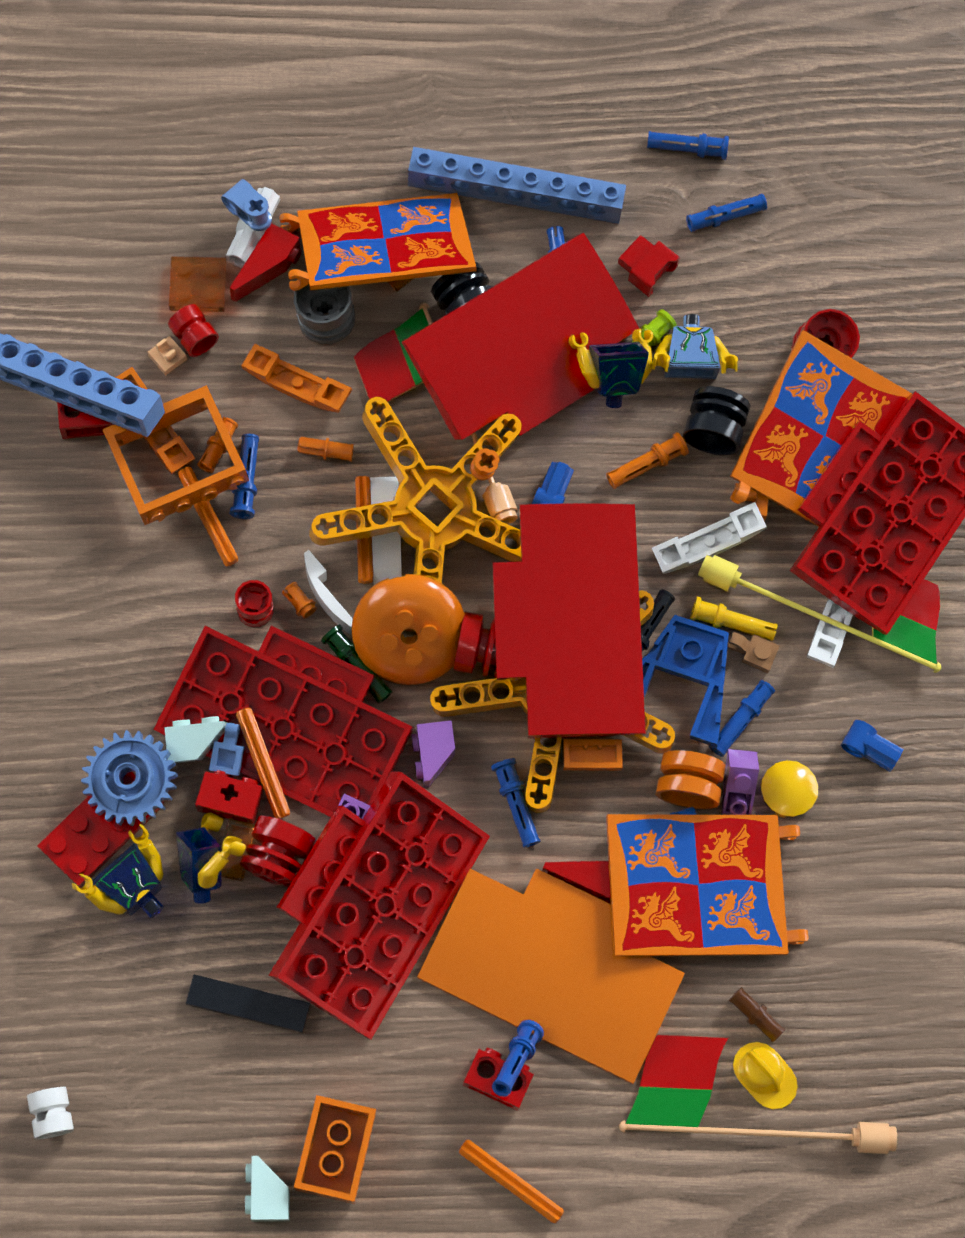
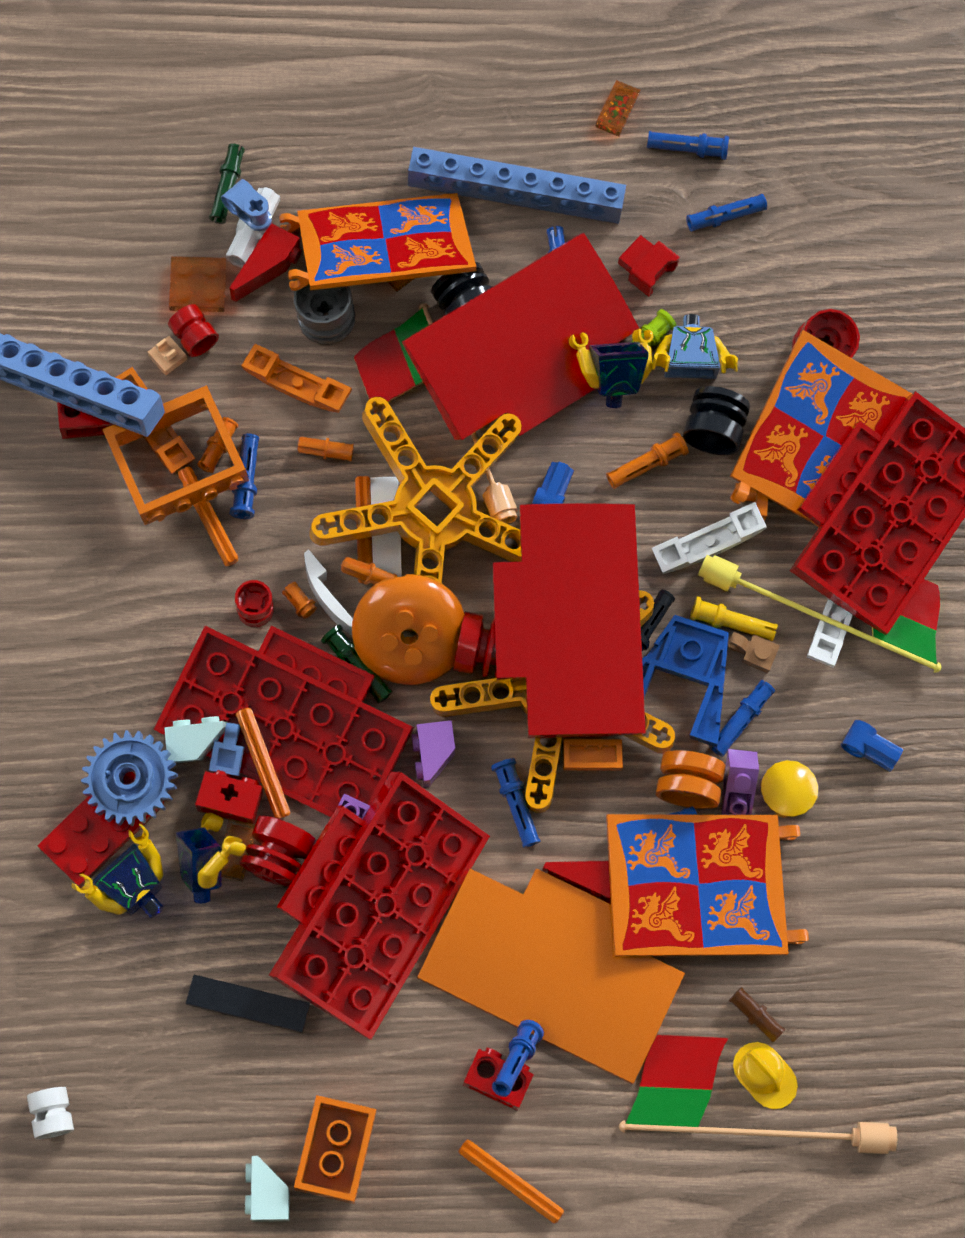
orange bush [470,448,500,481] -> none
none -> dark green pin [209,143,245,224]
none -> orange axle [341,557,398,585]
none -> clear orange tile [595,80,640,137]

